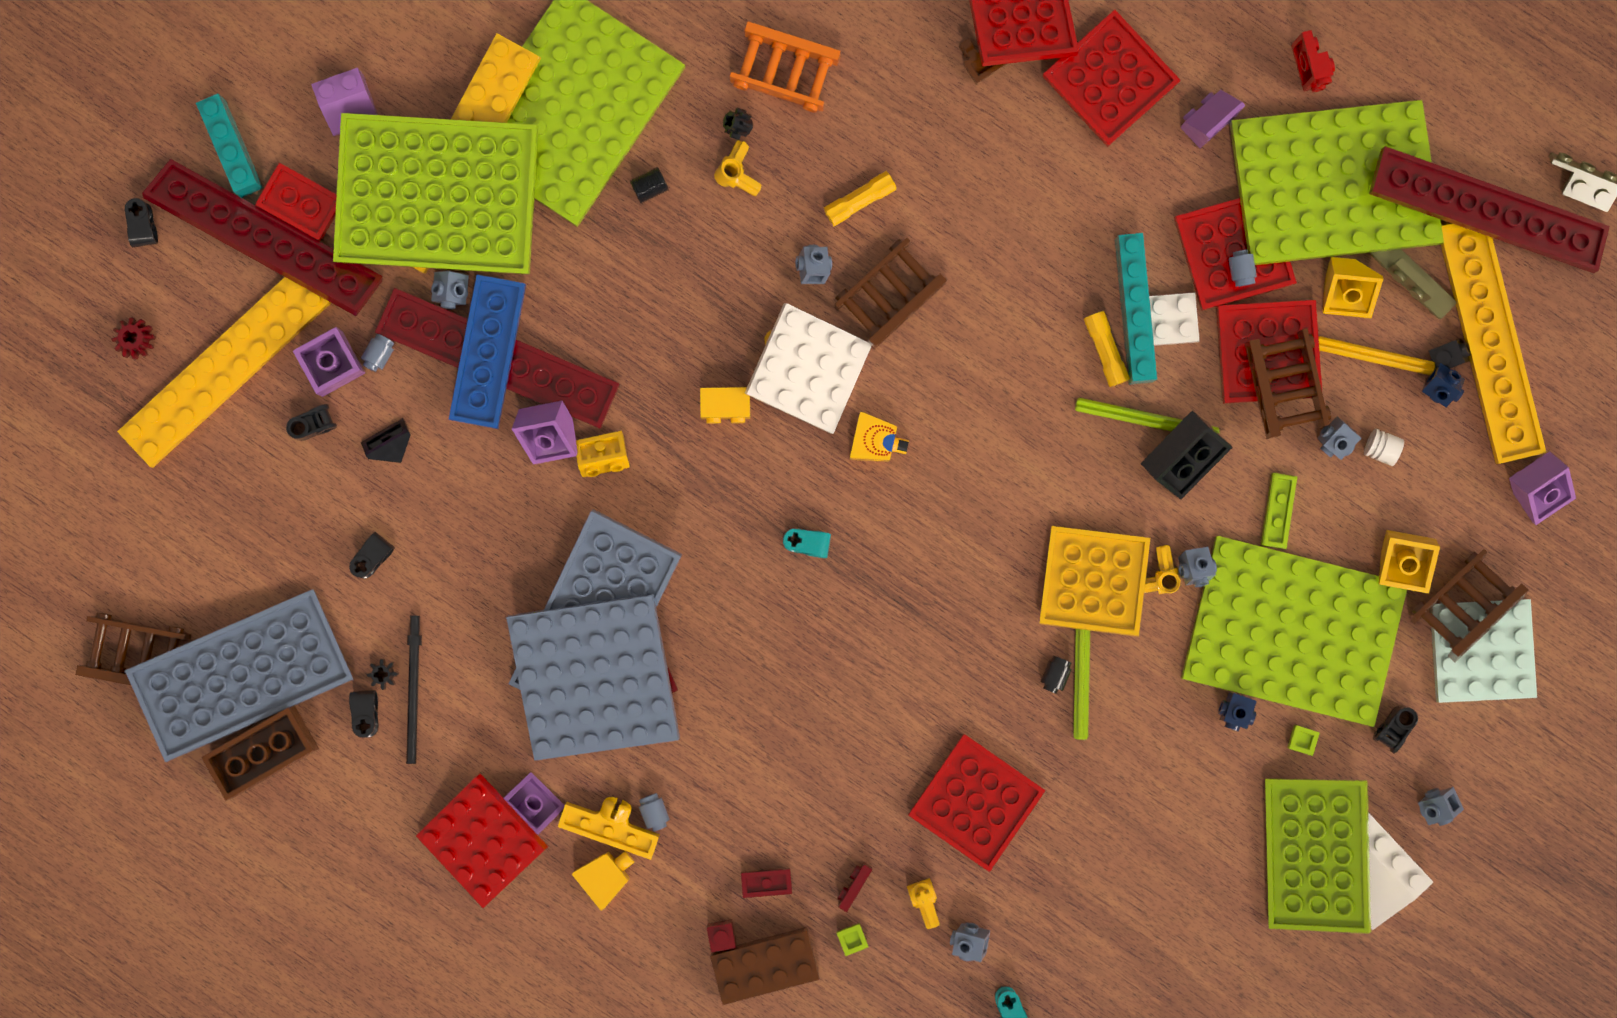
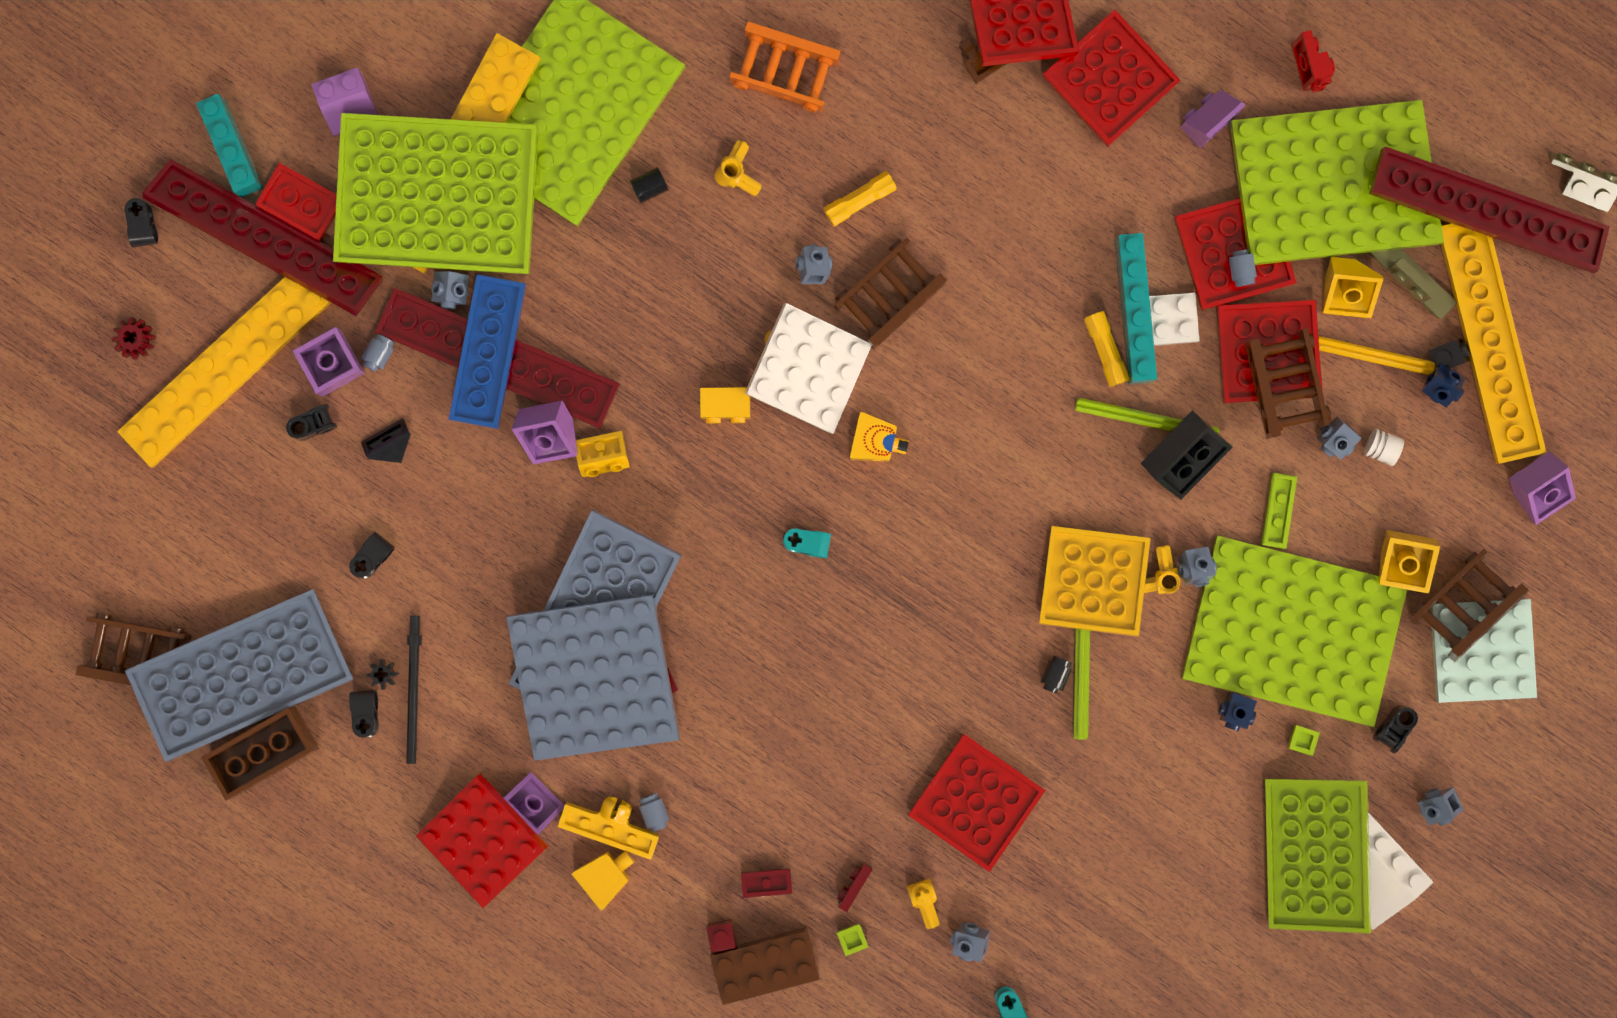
black gear [723,107,753,140] -> none

